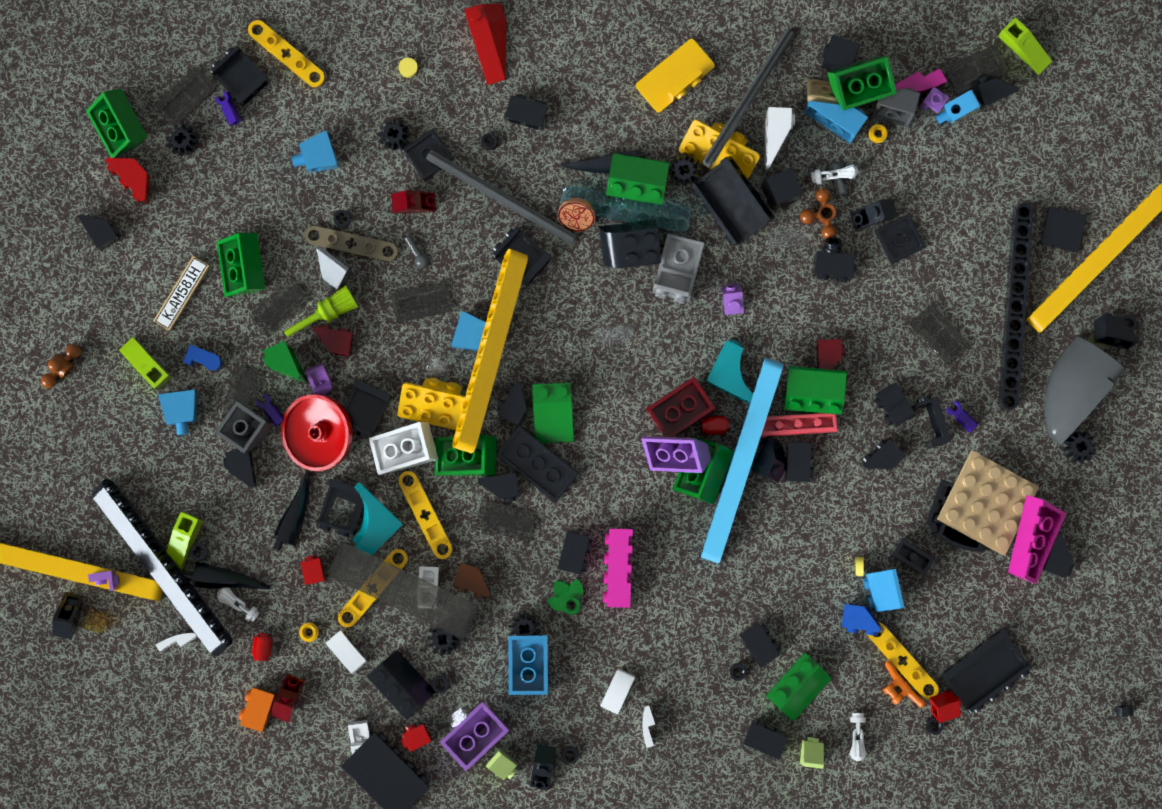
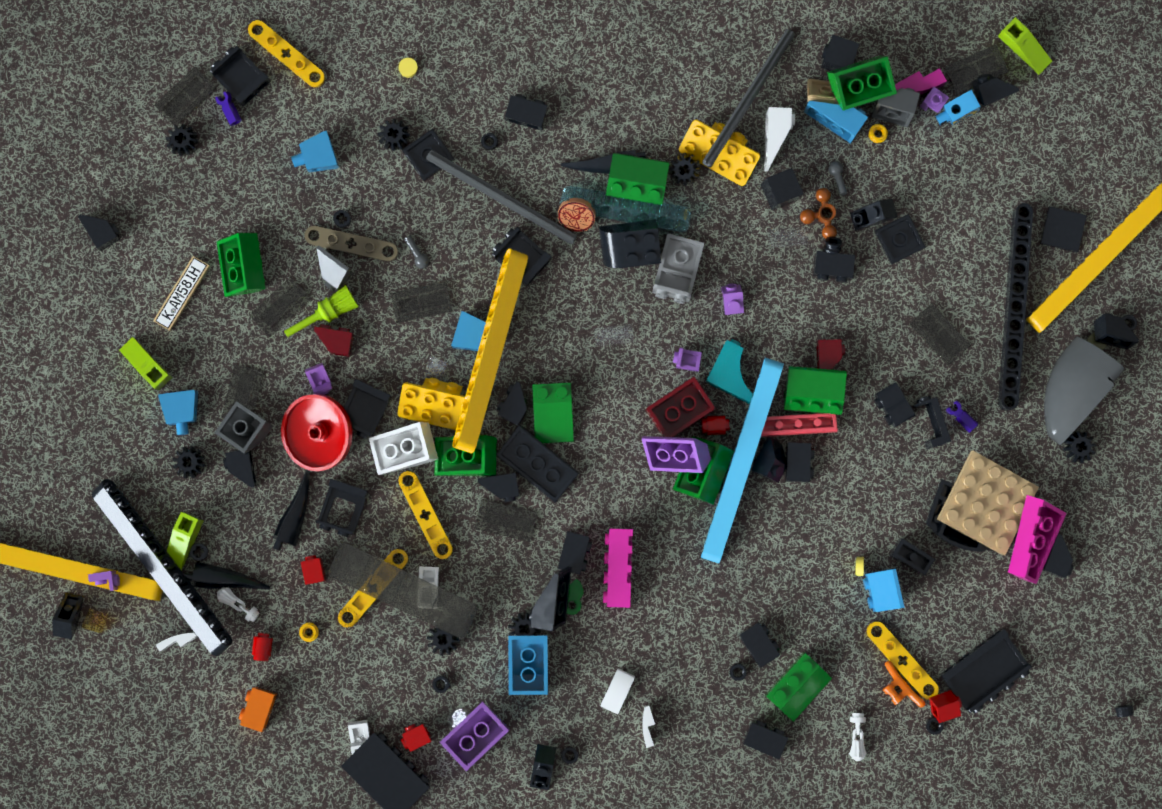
dark orange piece [41,344,81,388] -> none
green slope [86,88,147,158] -> none
red slope [105,158,150,205] -> none
blue leg [183,344,223,372] -> none
dark purple bar [256,394,283,427] -> none
green slope [262,341,308,383] -> none
dark red slope [271,674,305,722] -> none
white slope [326,630,367,674] -> none
teal arch [353,482,403,557] -> none
black slope [366,650,436,720] -> none
dark red slope [391,190,436,214] -> none
reddish brown slope [453,562,491,600] -> none
red wedge [464,3,507,85] -> none
yellowish green slope [486,749,518,780] -> none
yellow bracket [636,39,715,113] -> none
black panel [691,156,775,246] -> none
yellowish green slope [800,737,824,769] -> none
white piece [811,165,858,185] -> none
blue slope [842,604,884,636] -> none
black slope [860,439,906,470] -> none
none -> black gear [172,446,206,479]
none -> black slope [529,566,572,631]
none -> medium lavender bracket [673,348,702,372]

